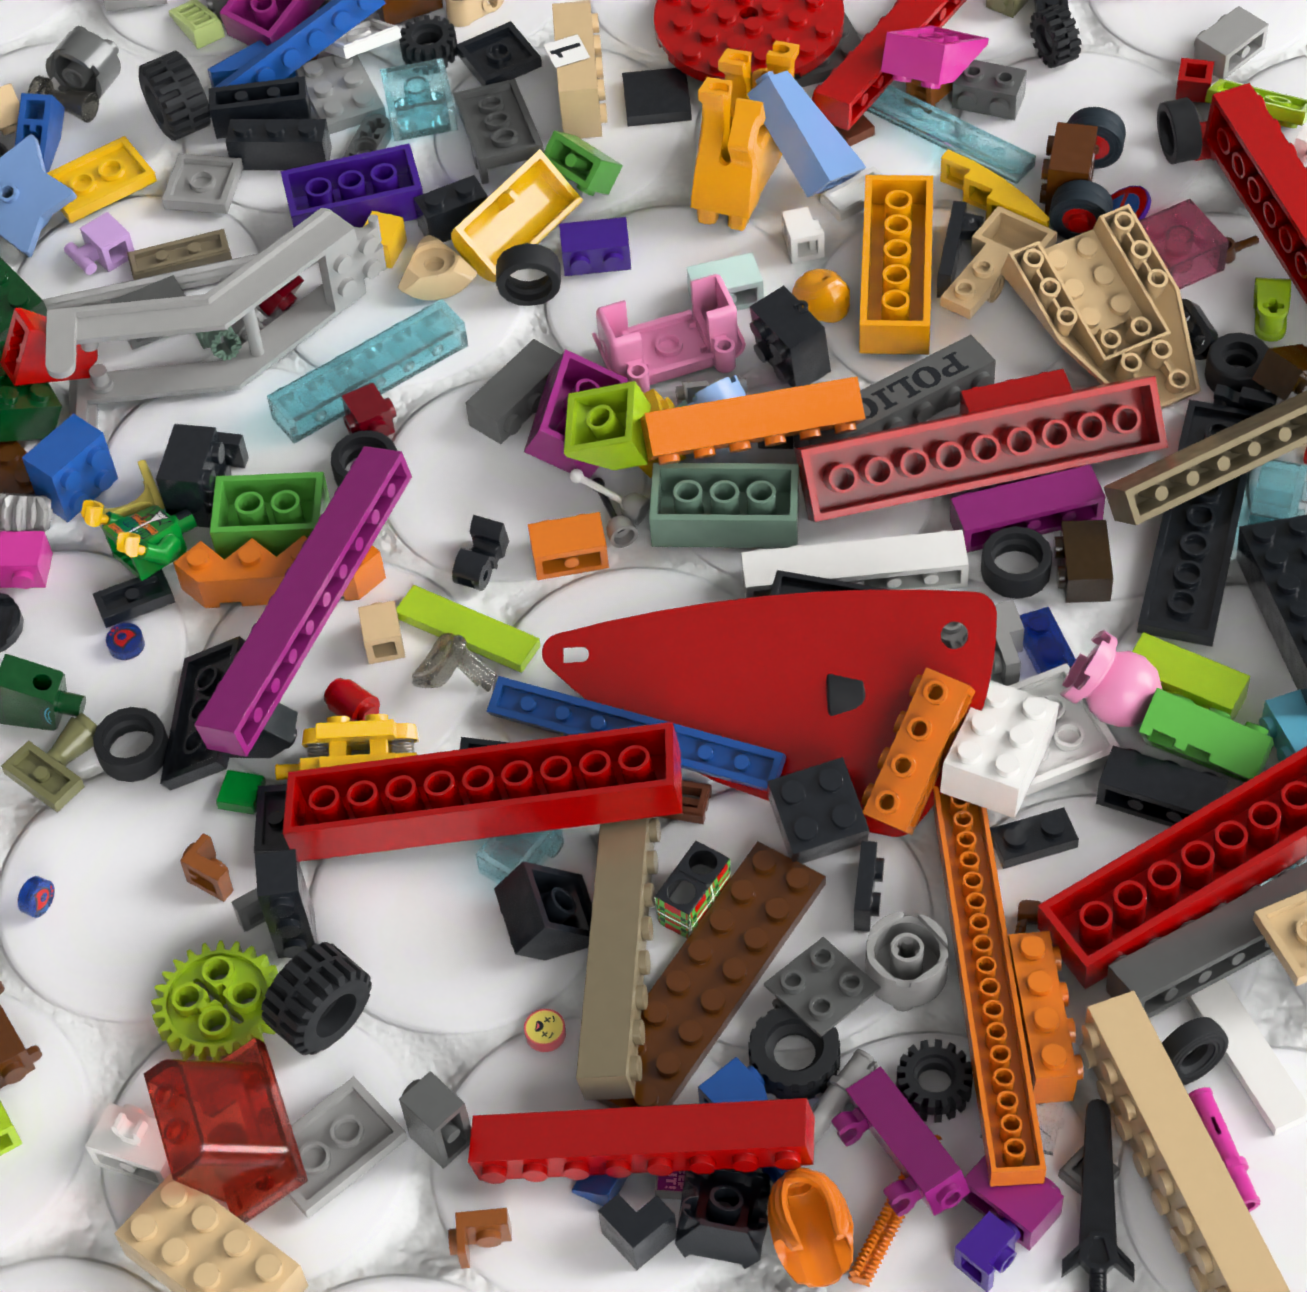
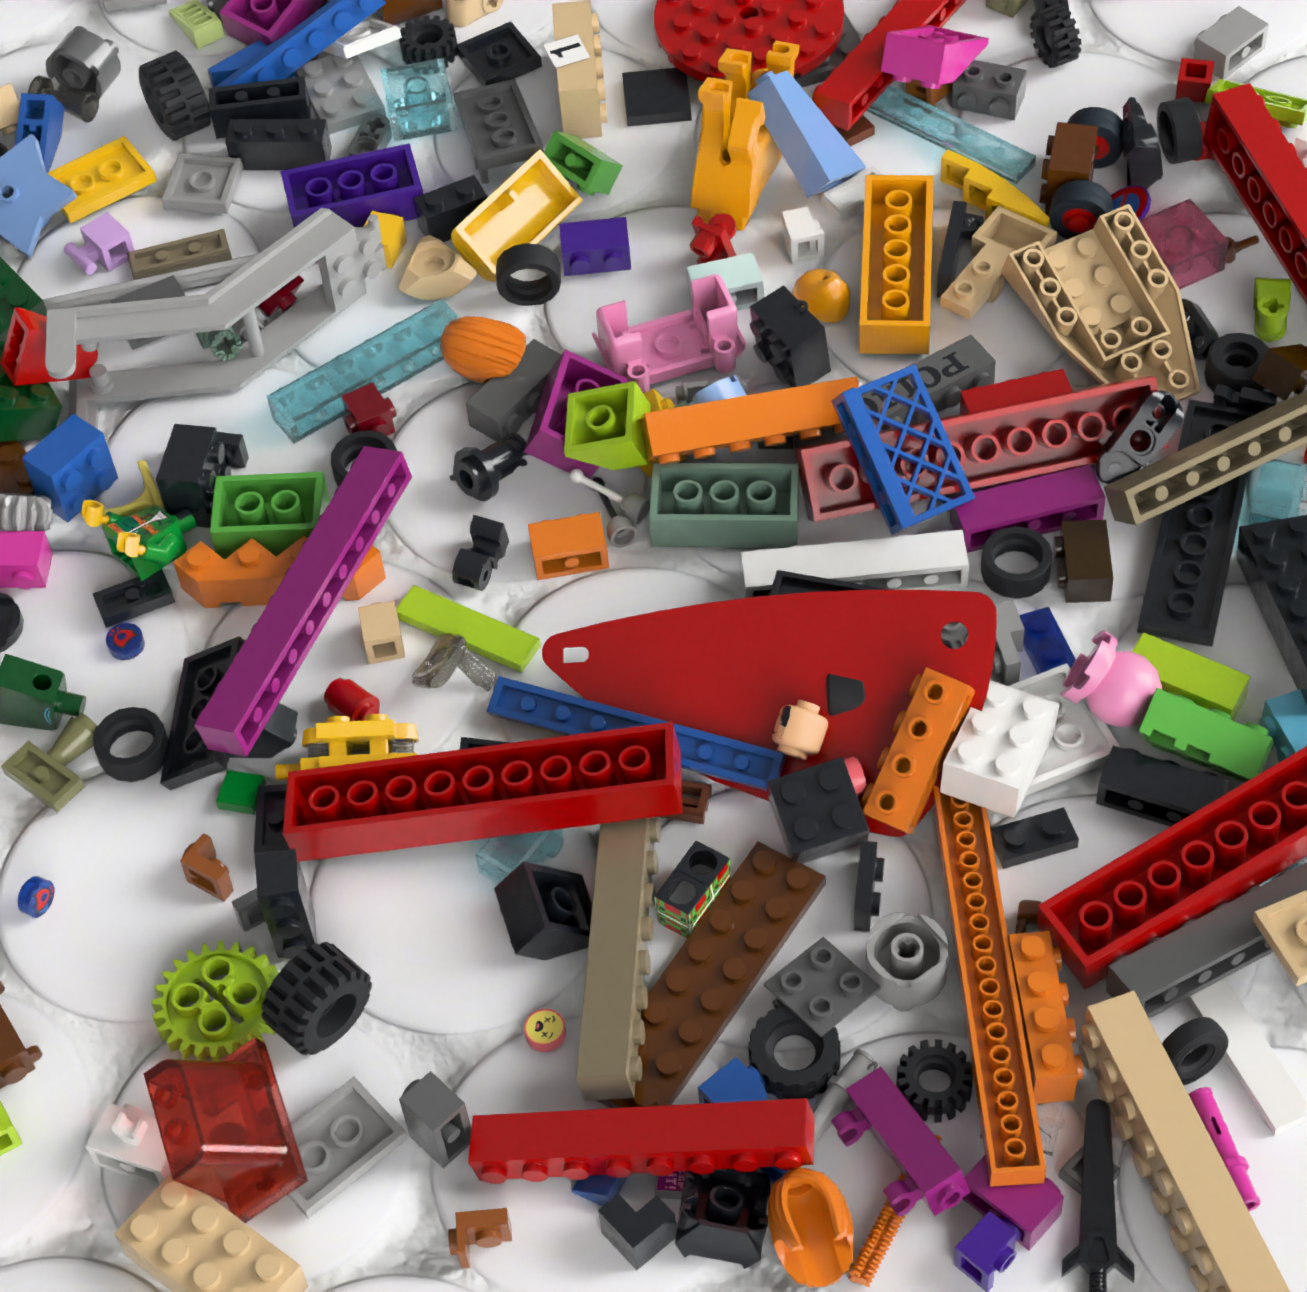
none -> orange hair [440,316,526,385]
none -> black piece [449,433,529,501]
none -> red hips [689,213,737,264]
none -> light nougat head [772,700,828,761]
none -> blue fence [832,364,975,535]
none -> coral tile [844,757,867,797]
none -> black piece [1095,390,1184,485]
none -> black slope [1123,97,1163,190]

